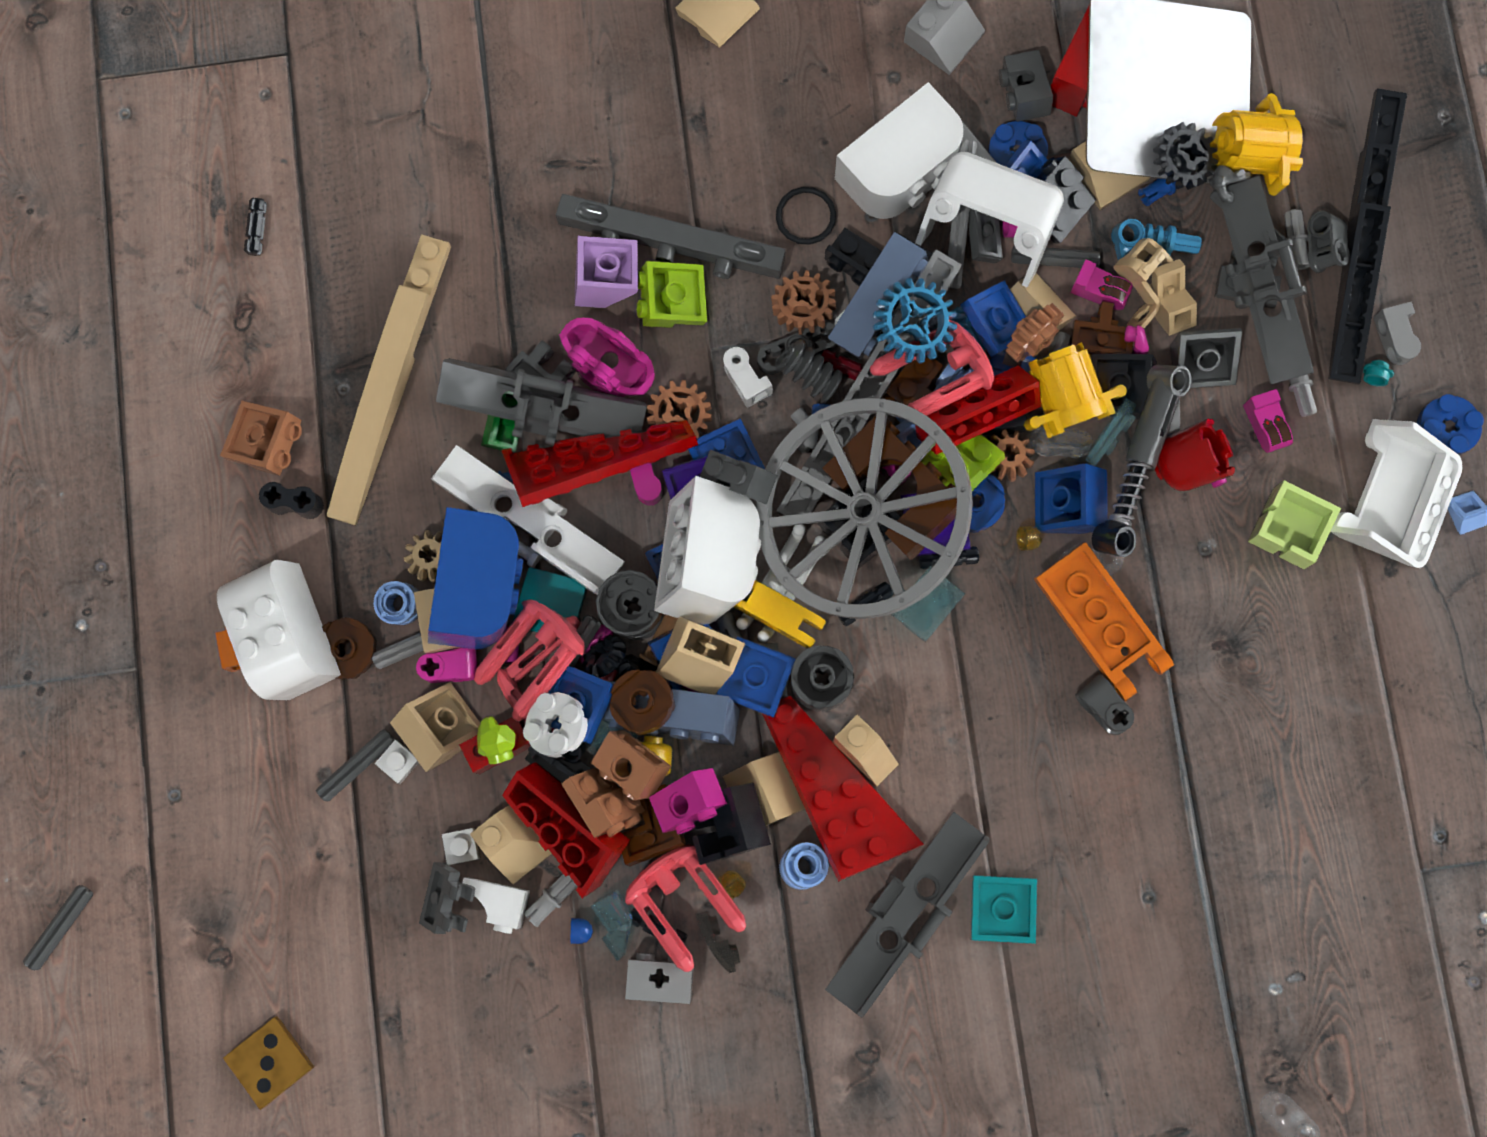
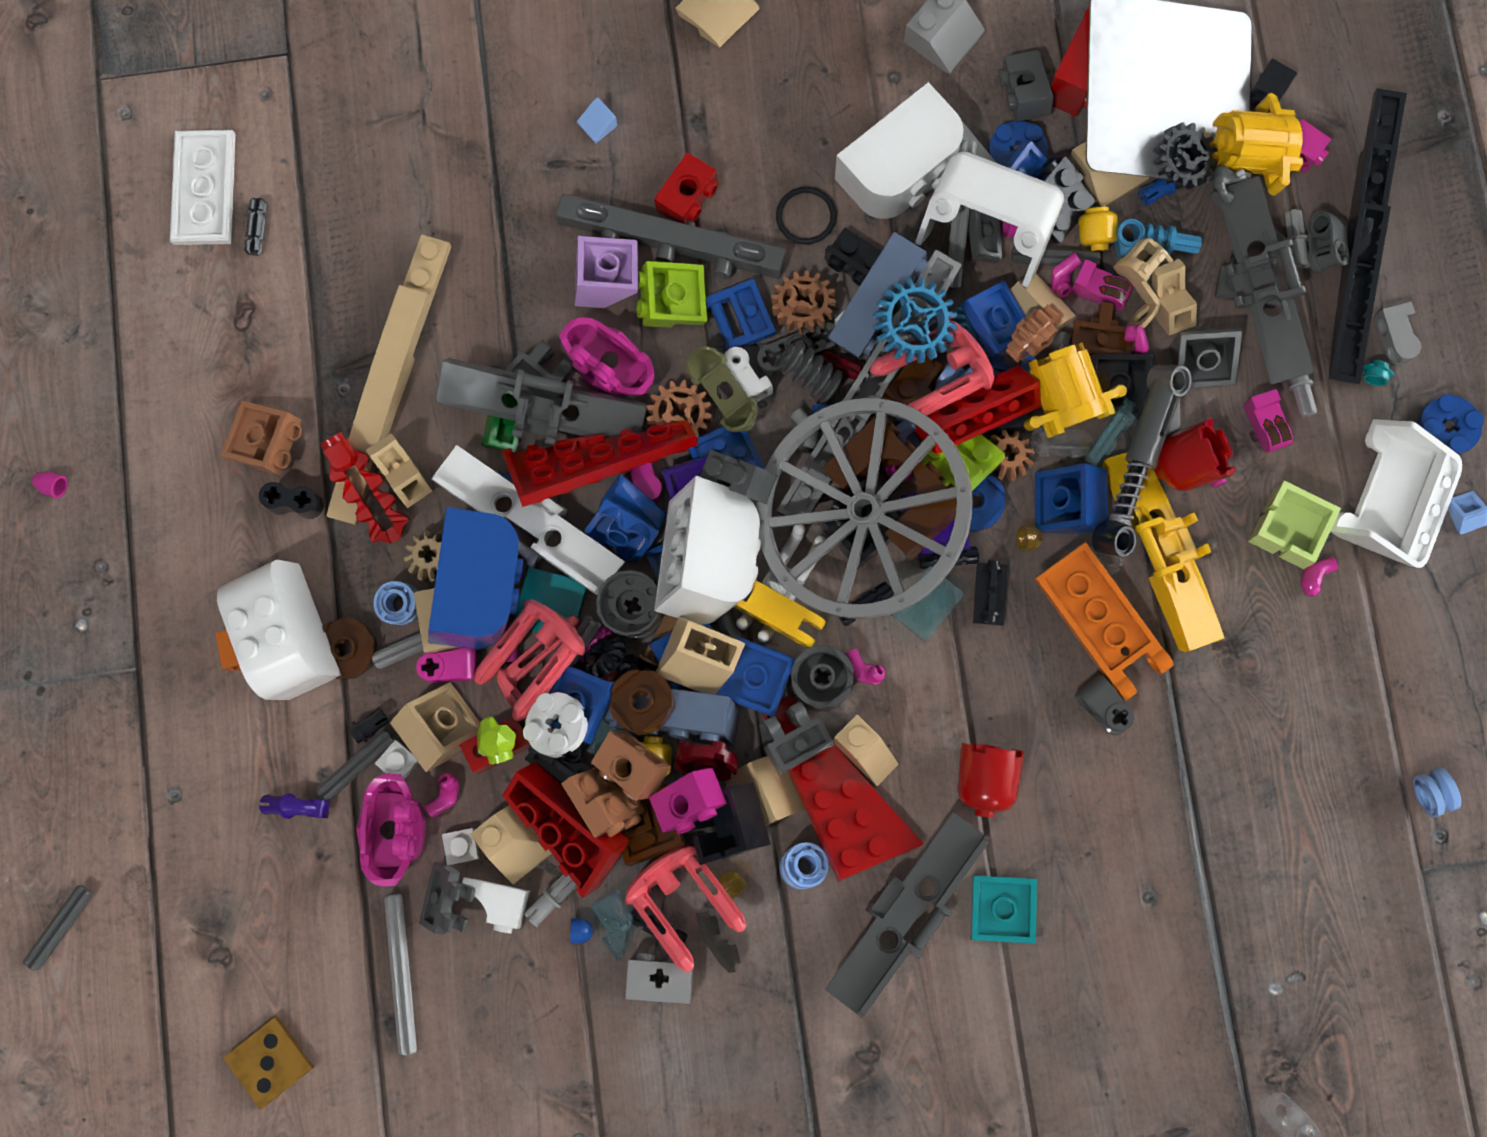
none -> dark pink hose [32,471,68,499]
none -> white tile [170,130,236,245]
none -> dark purple piece [259,793,330,819]
none -> red sword [320,432,410,544]
none -> black pin [348,707,390,744]
none -> dark pink piece [356,773,426,887]
none -> tan brick [366,433,432,508]
none -> light grey axle [384,894,417,1055]
none -> dark pink arm [424,773,460,819]
none -> light blue slope [577,97,618,144]
none -> blue piece [584,474,667,563]
none -> red brick [654,152,719,225]
none -> dark red plate [674,741,738,781]
none -> olive piece [685,346,758,432]
none -> blue plate [706,278,776,352]
none -> dark grey plate [759,702,835,776]
none -> dark pink arm [844,648,886,685]
none -> red cylinder [957,742,1025,818]
none -> black hinge [973,560,1008,626]
none -> dark pink arm [1051,252,1083,298]
none -> yellow head [1078,207,1118,251]
none -> yellow piece [1101,452,1224,652]
none -> black brick [1250,58,1297,113]
none -> dark pink brick [1299,119,1332,173]
none -> dark pink arm [1300,556,1338,597]
none -> light blue wheel [1413,767,1461,818]

